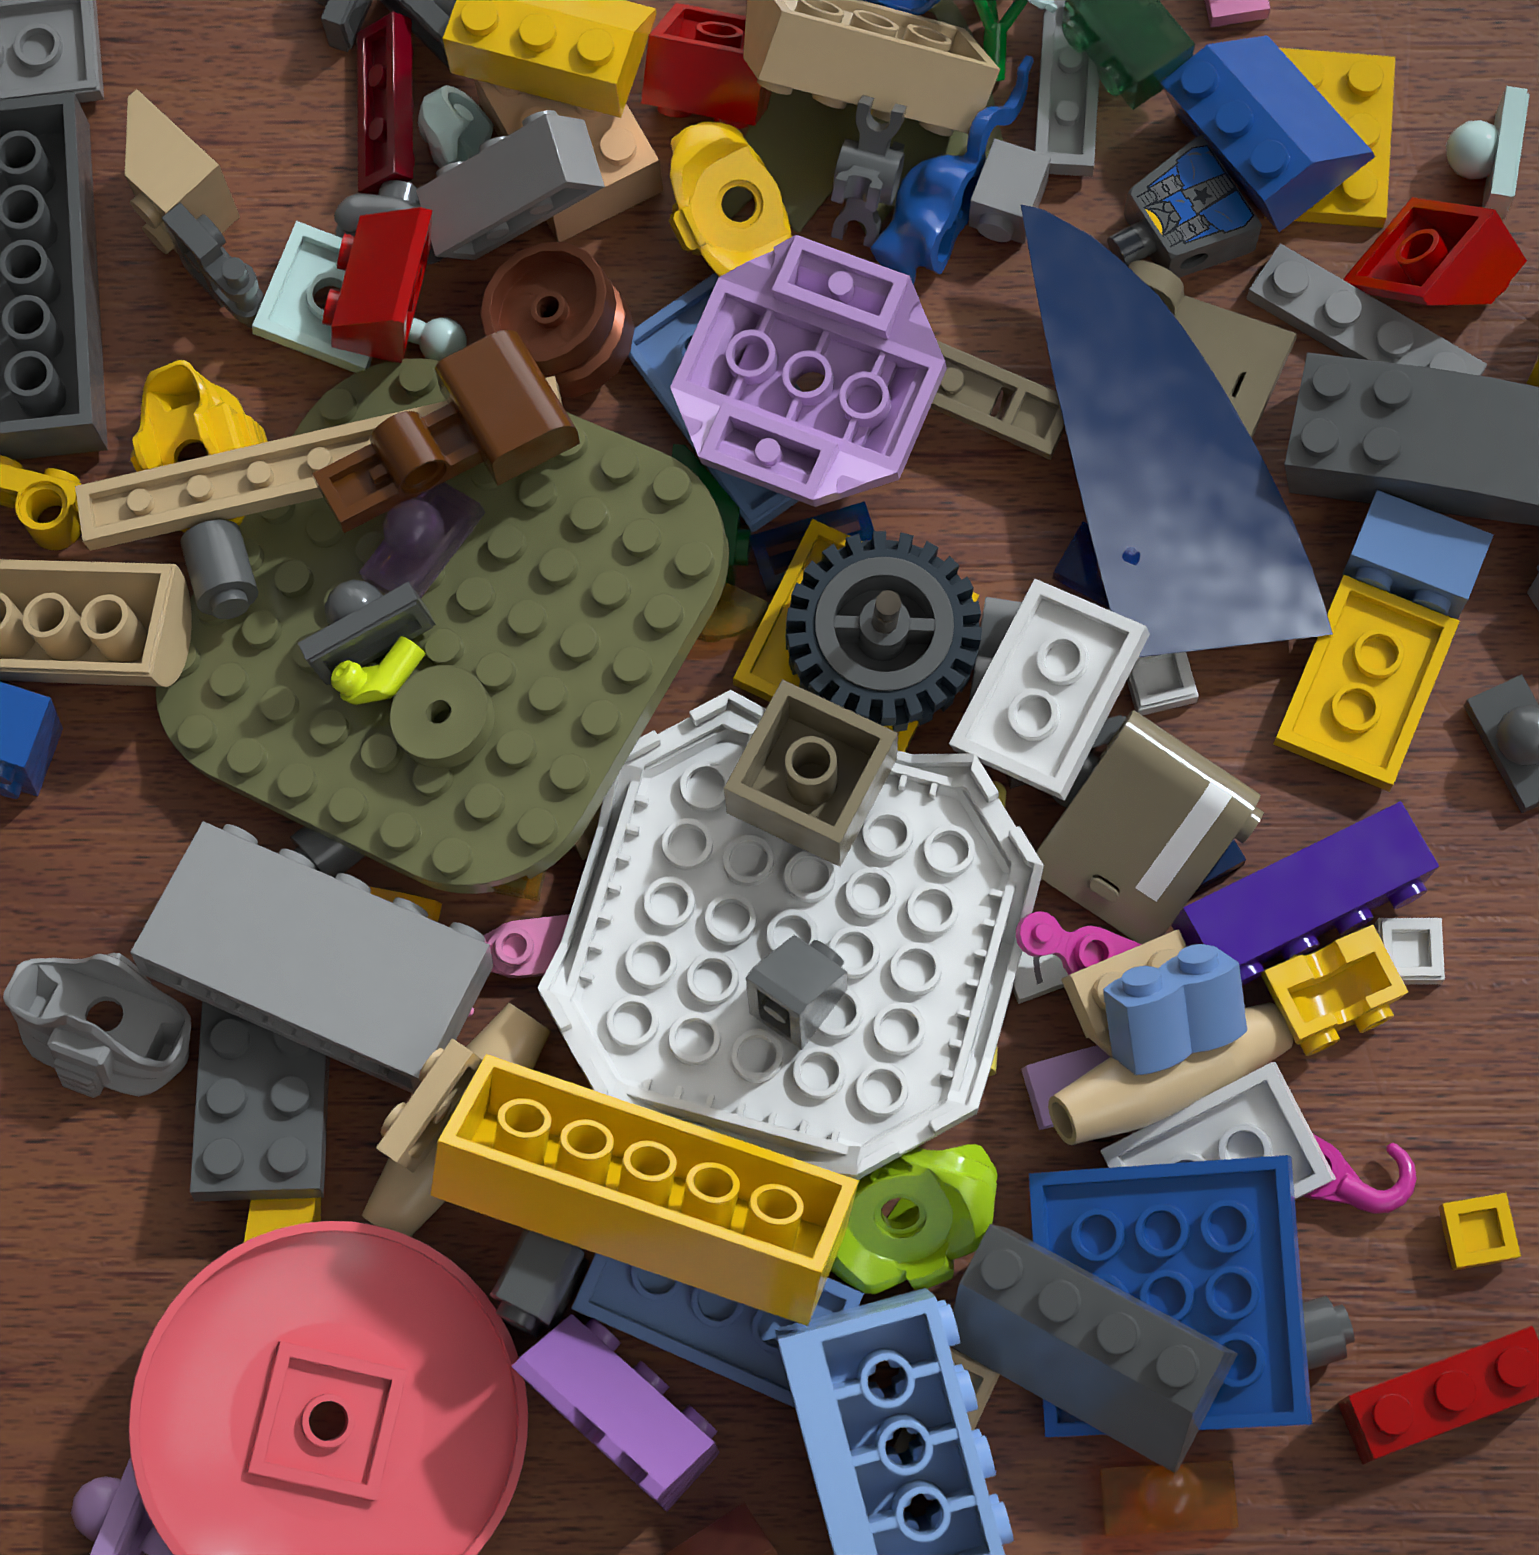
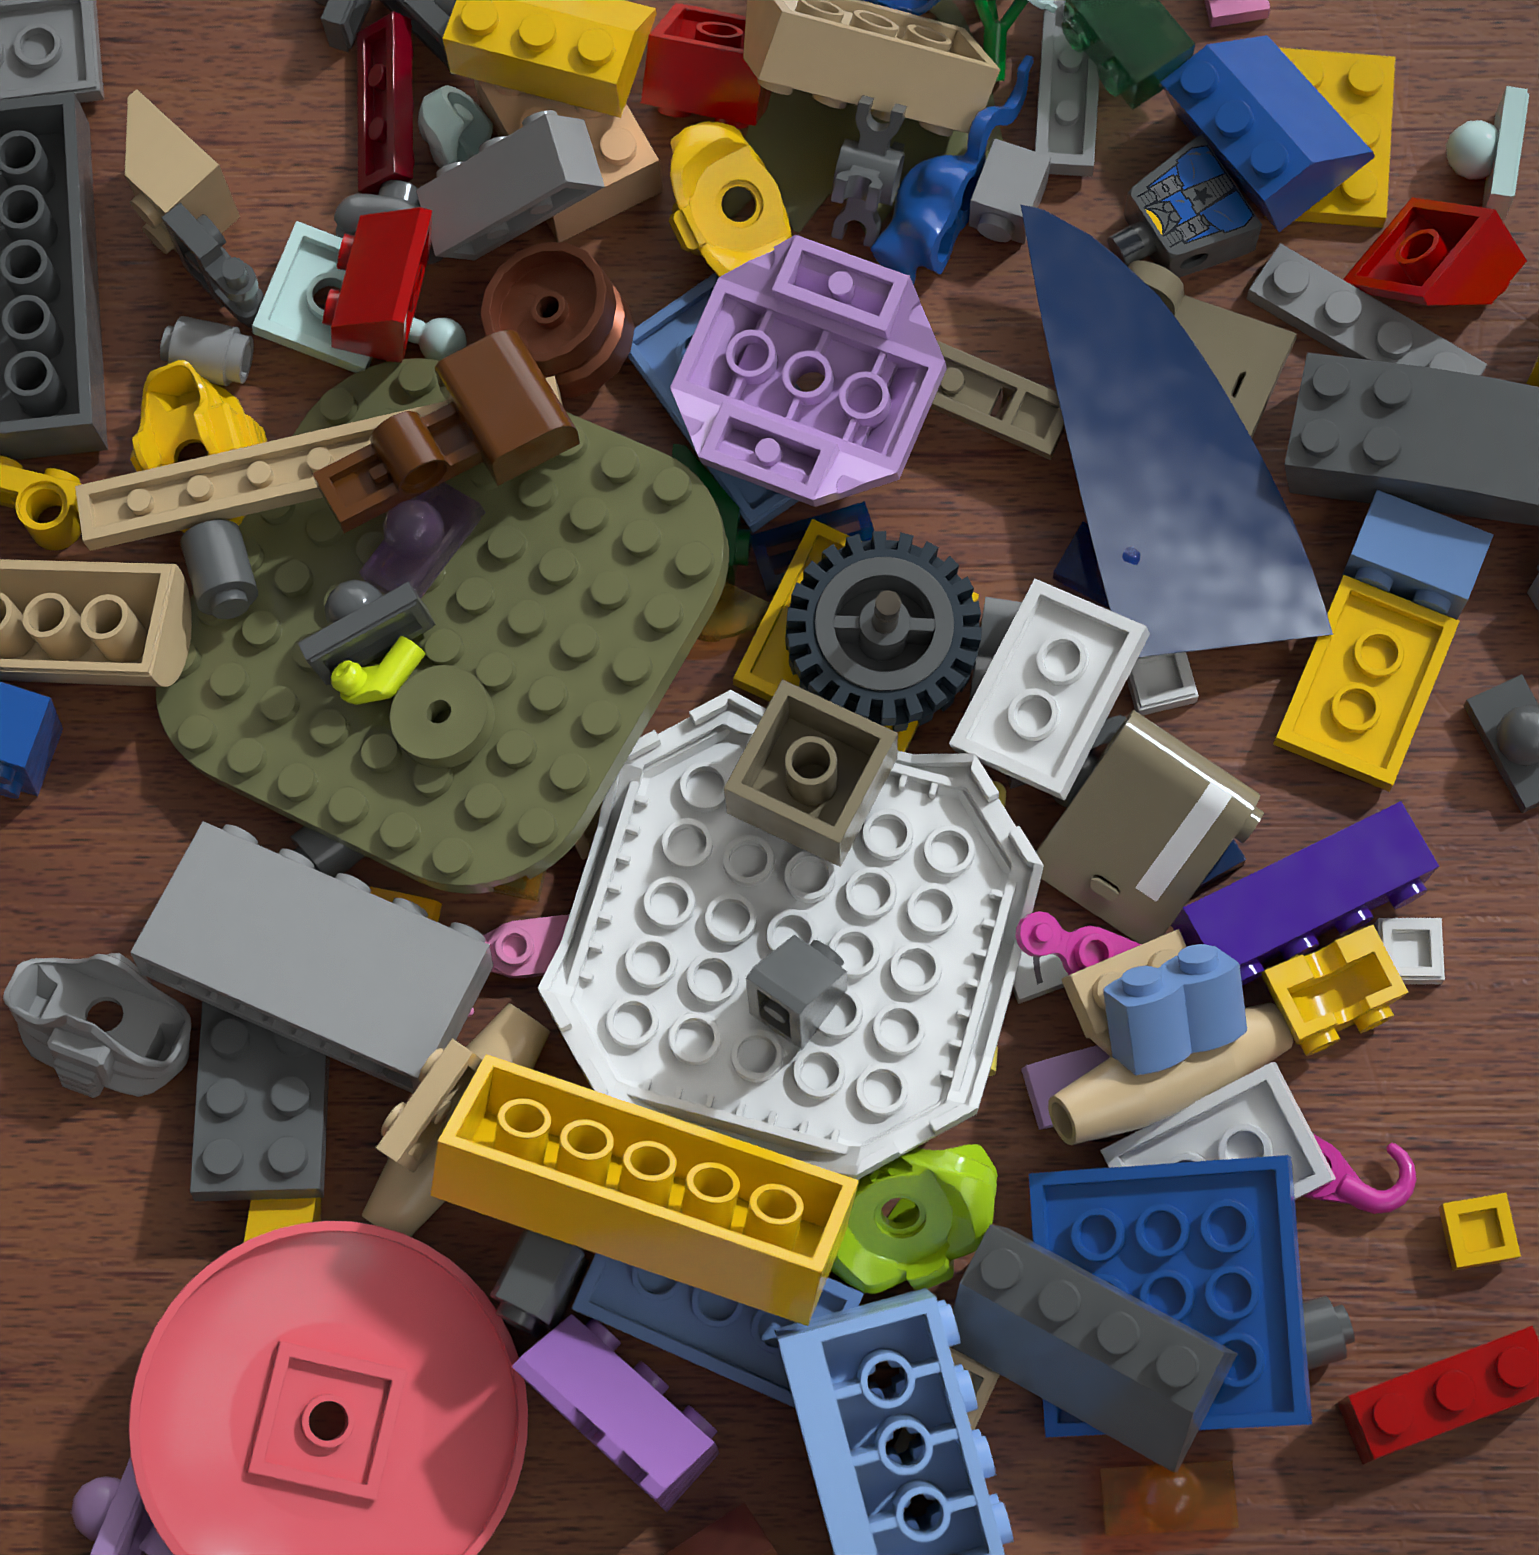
none -> light grey brick [160,316,254,386]

